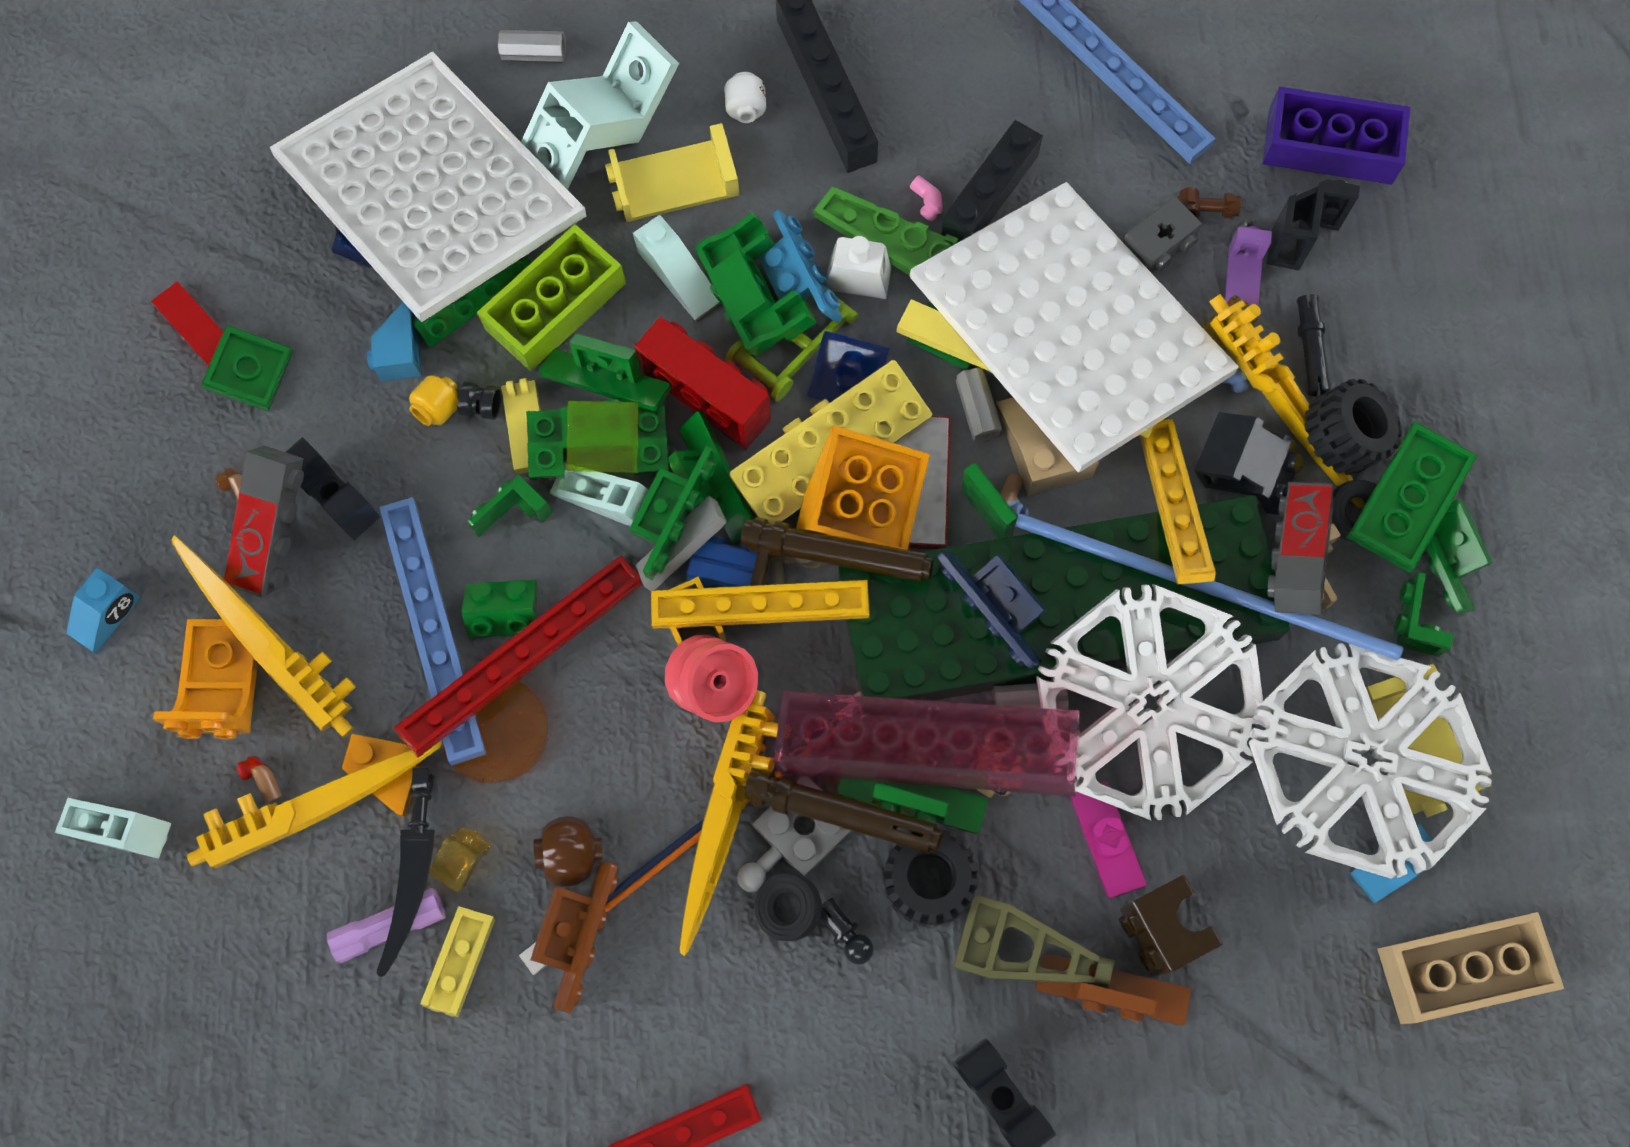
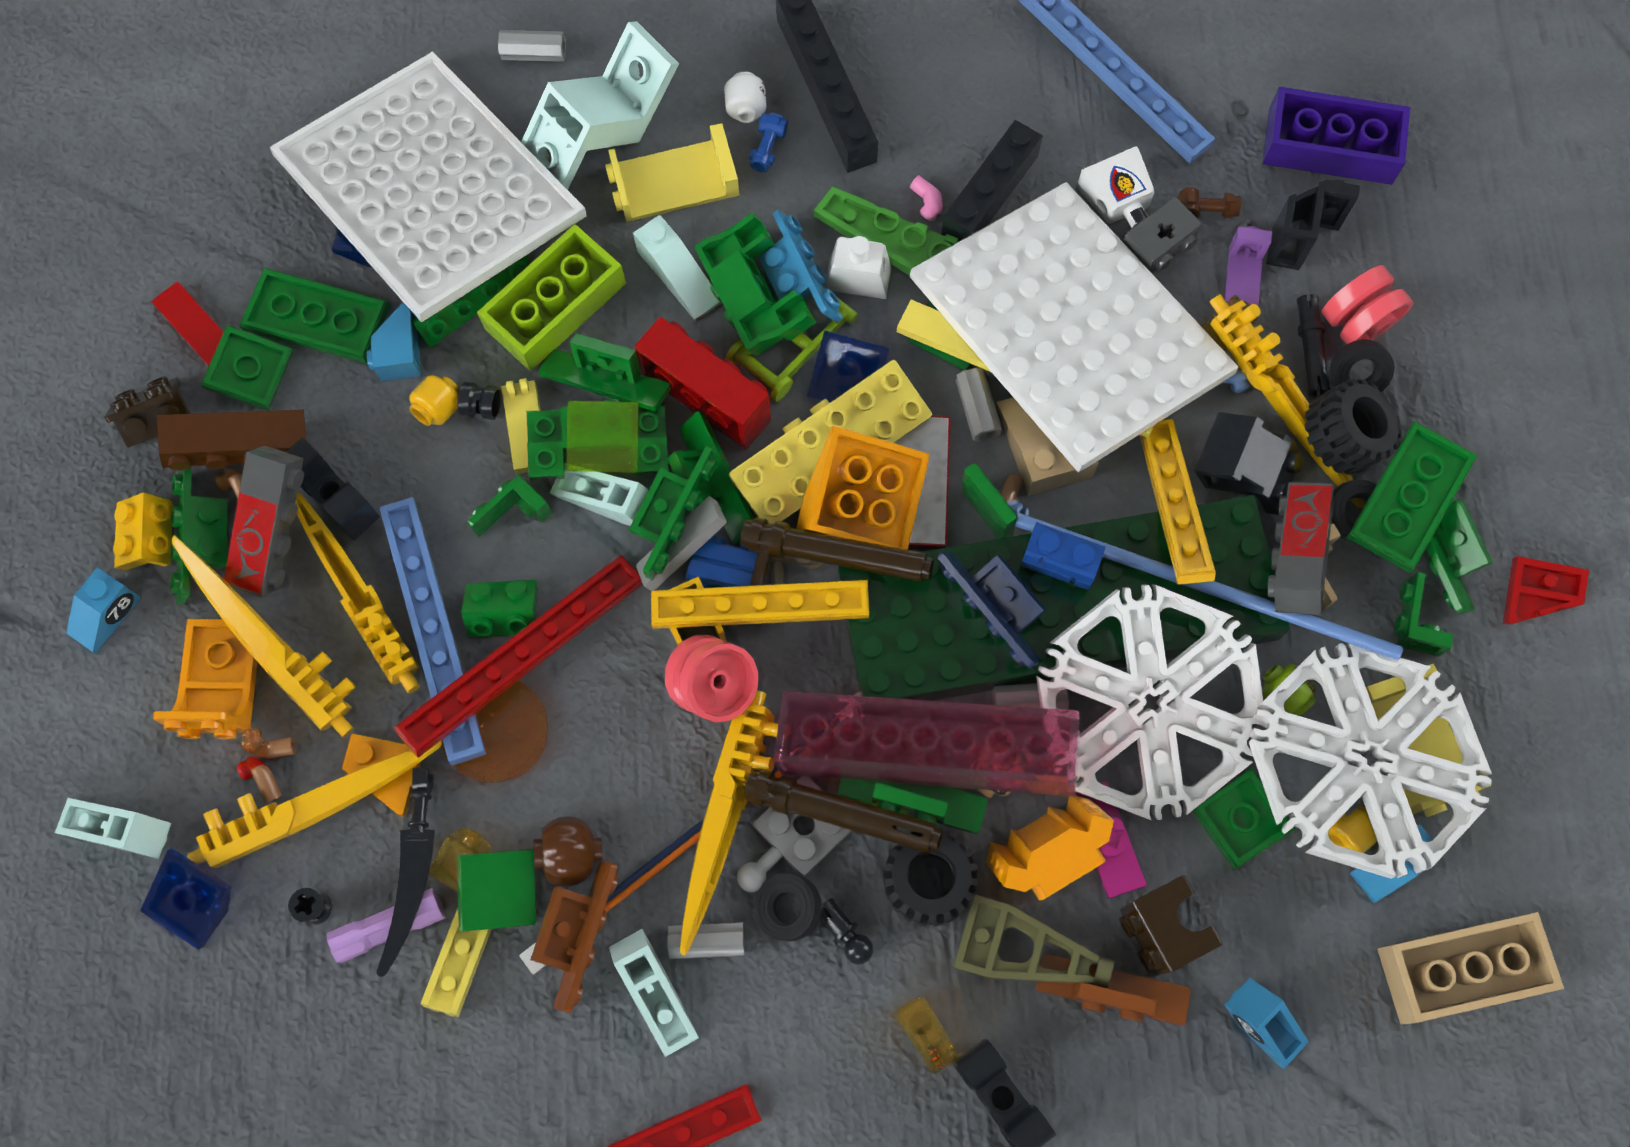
none -> dark brown bracket [104,376,191,448]
none -> yellow bracket [113,492,173,571]
none -> clear blue slope [140,848,231,950]
none -> reddish brown brick [157,409,306,471]
none -> green bracket [170,466,227,605]
none -> green tile [239,268,390,364]
none -> arm [240,728,297,759]
none -> black bush [288,888,333,925]
none -> yellow piece [295,490,420,694]
none -> green tile [457,849,536,932]
none -> light aqua slope [609,929,699,1057]
none -> light grey axle [667,923,745,959]
none -> blue bar [749,112,789,172]
none -> clear yellow leg [891,995,959,1075]
none -> light orange slope [985,794,1114,900]
none -> blue brick [1020,522,1106,590]
none -> white torso [1077,146,1154,228]
none -> green tile [1192,768,1296,870]
none -> dark azure slope [1224,977,1309,1069]
none -> lime head [1262,664,1316,716]
none -> coral wheel [1321,265,1414,345]
none -> yellow head [1328,805,1377,853]
none -> black tyre [1329,339,1395,392]
none -> red wing [1503,556,1589,625]

